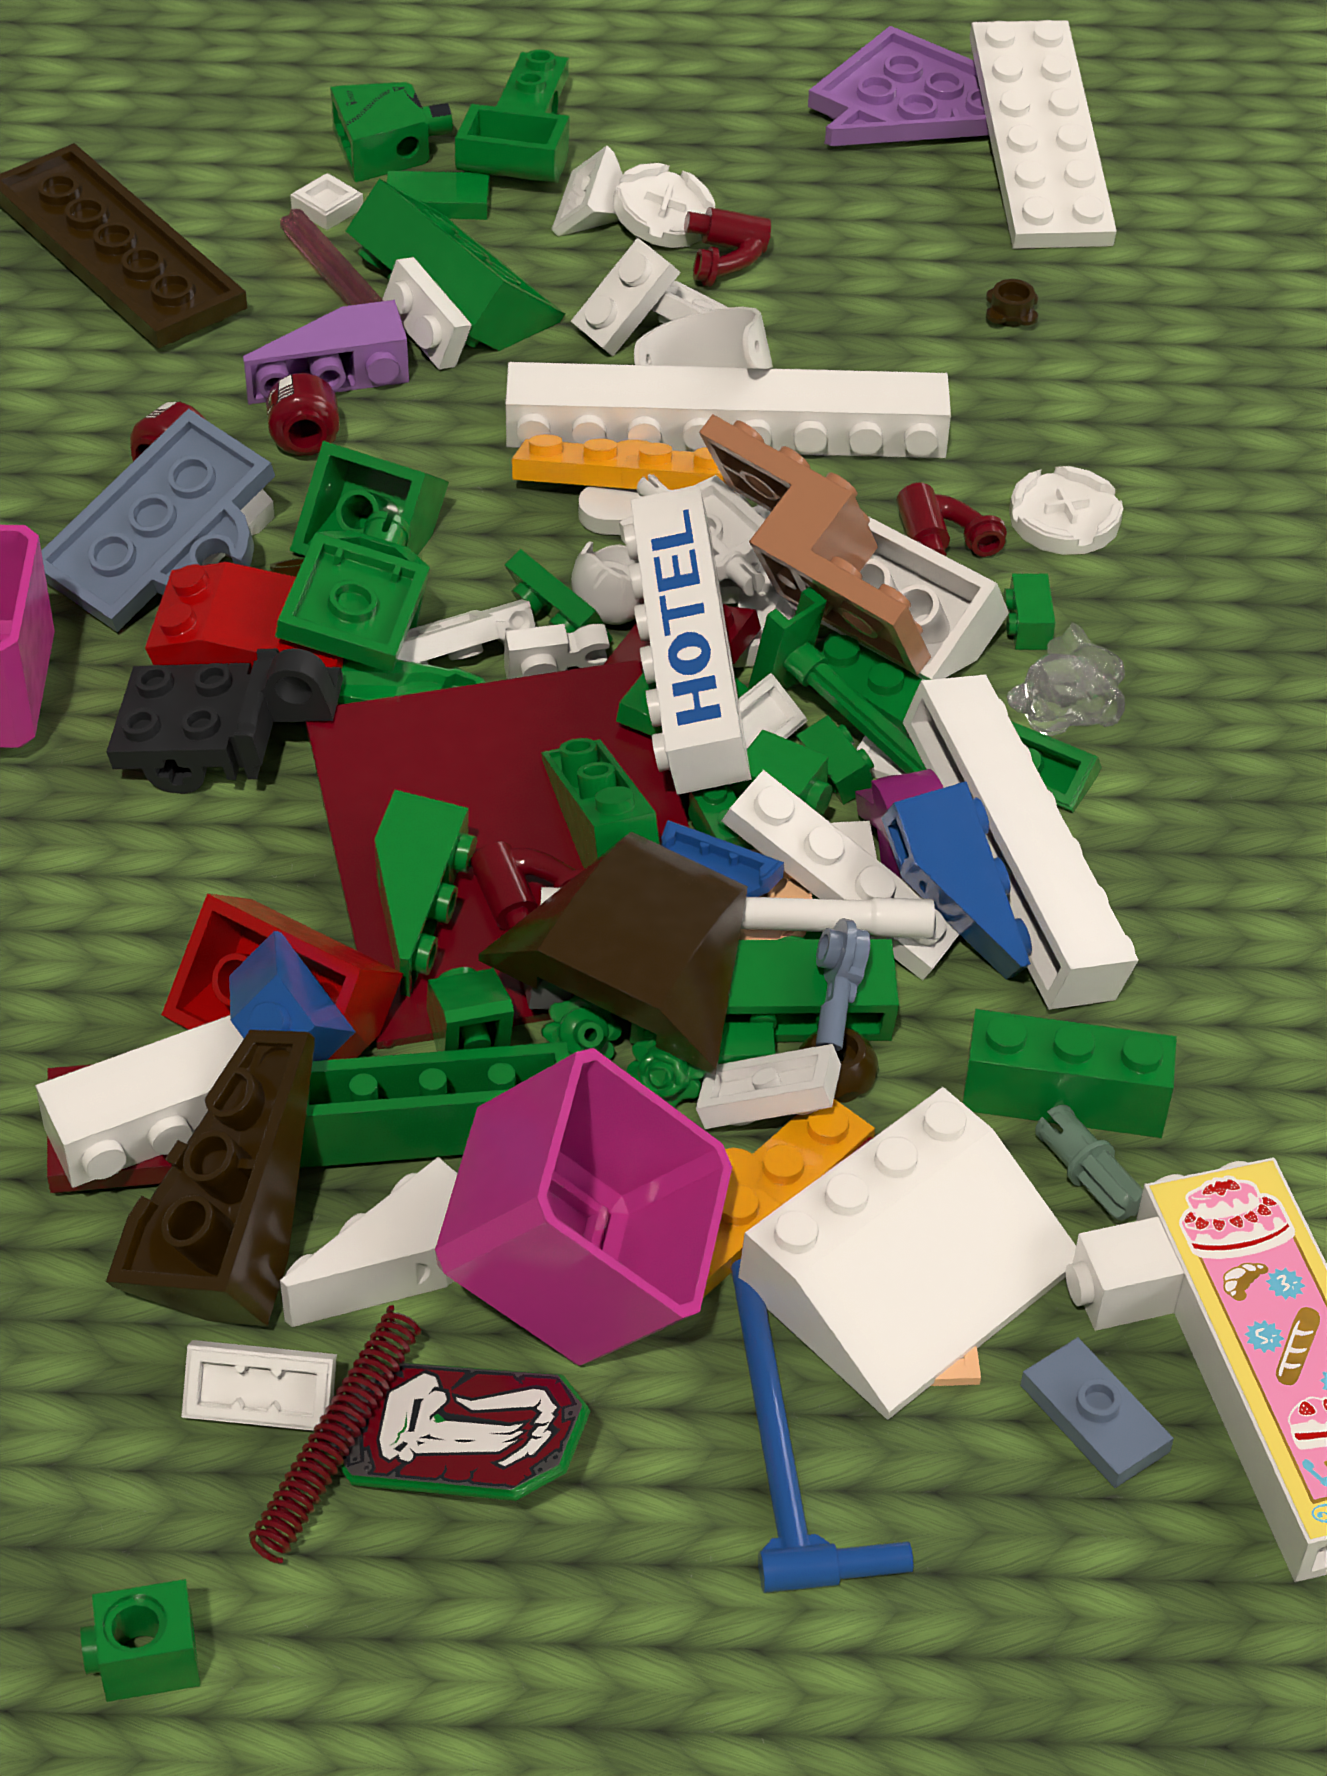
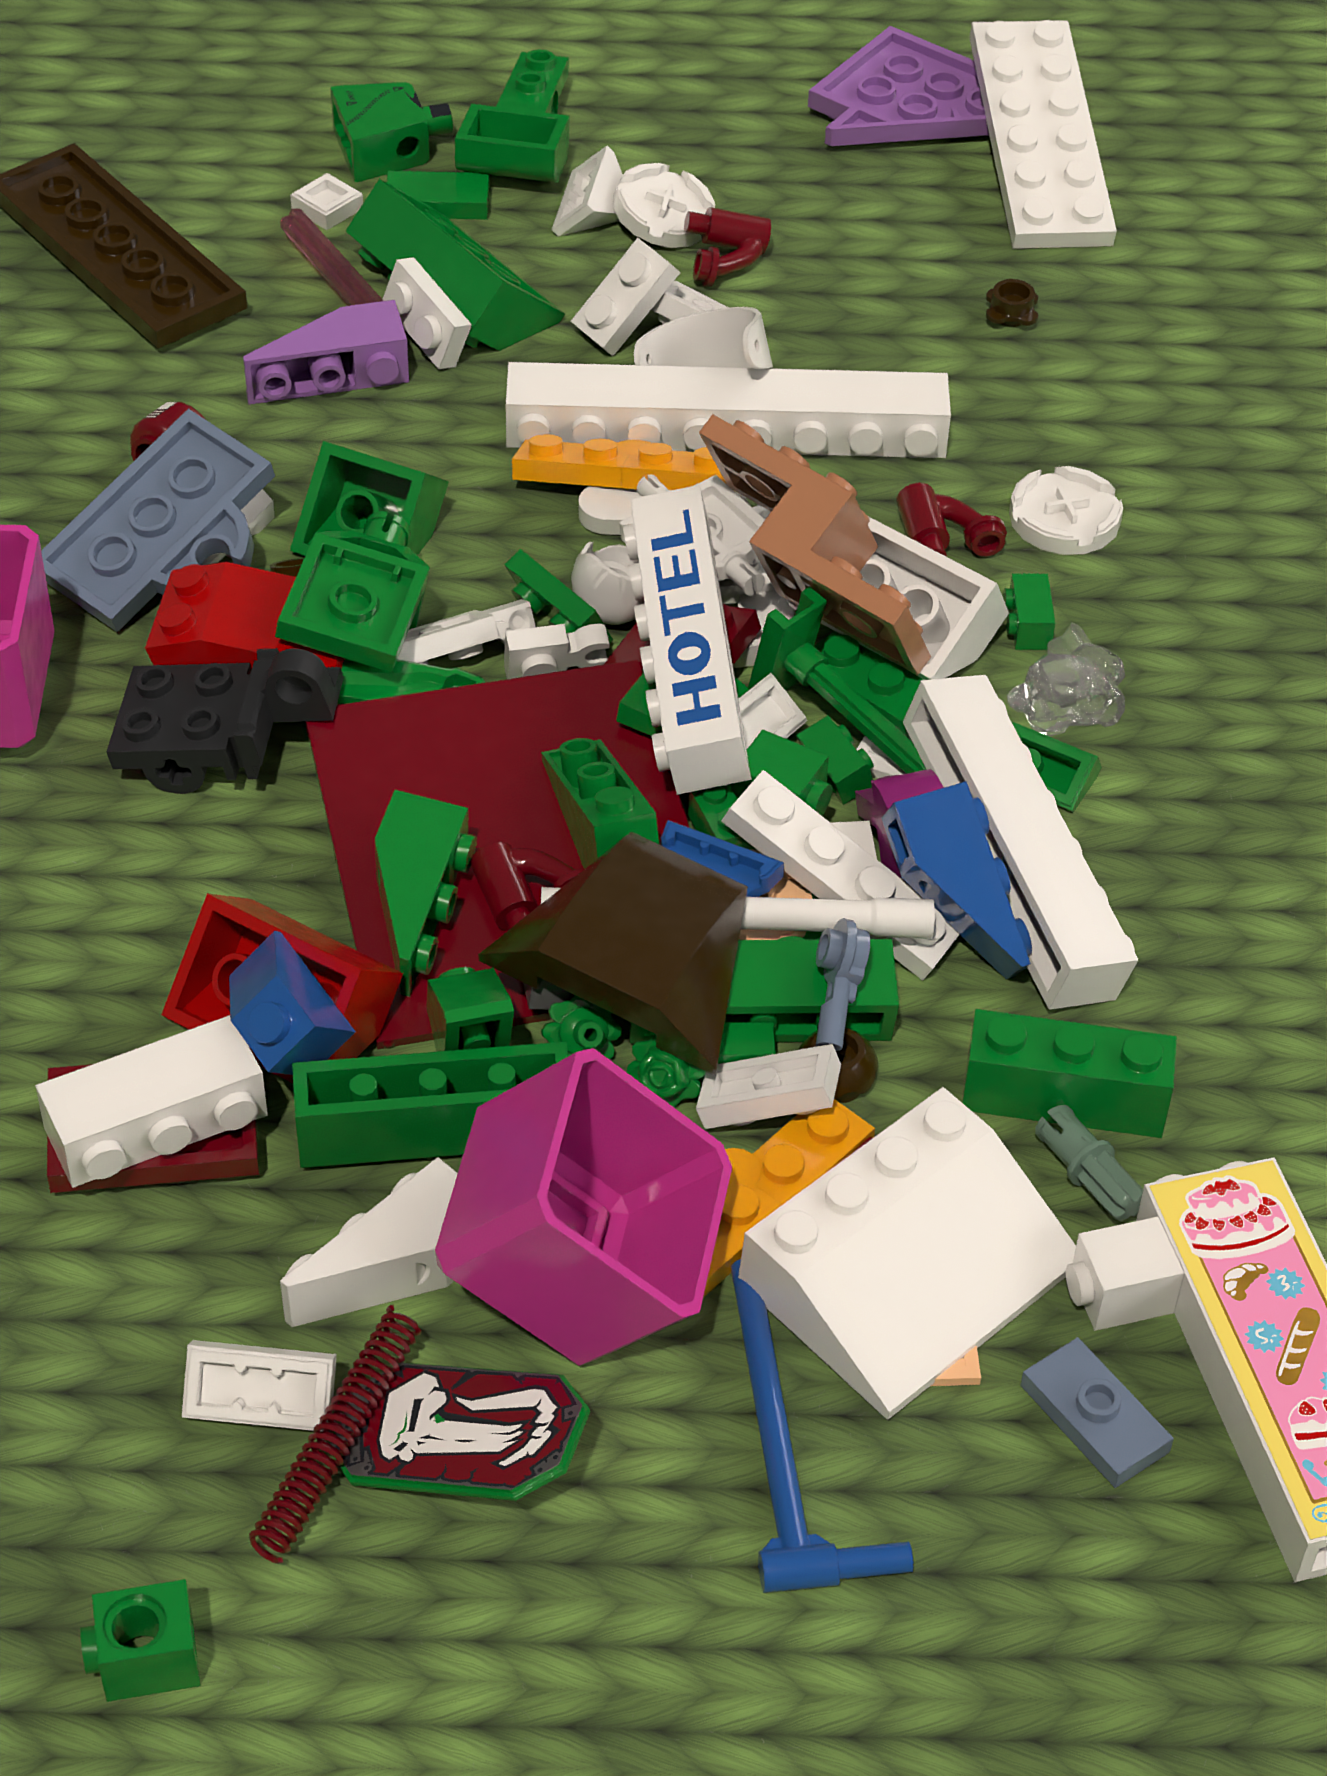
dark brown wedge [105,1029,315,1326] -> none
dark red head [266,373,340,456] -> none

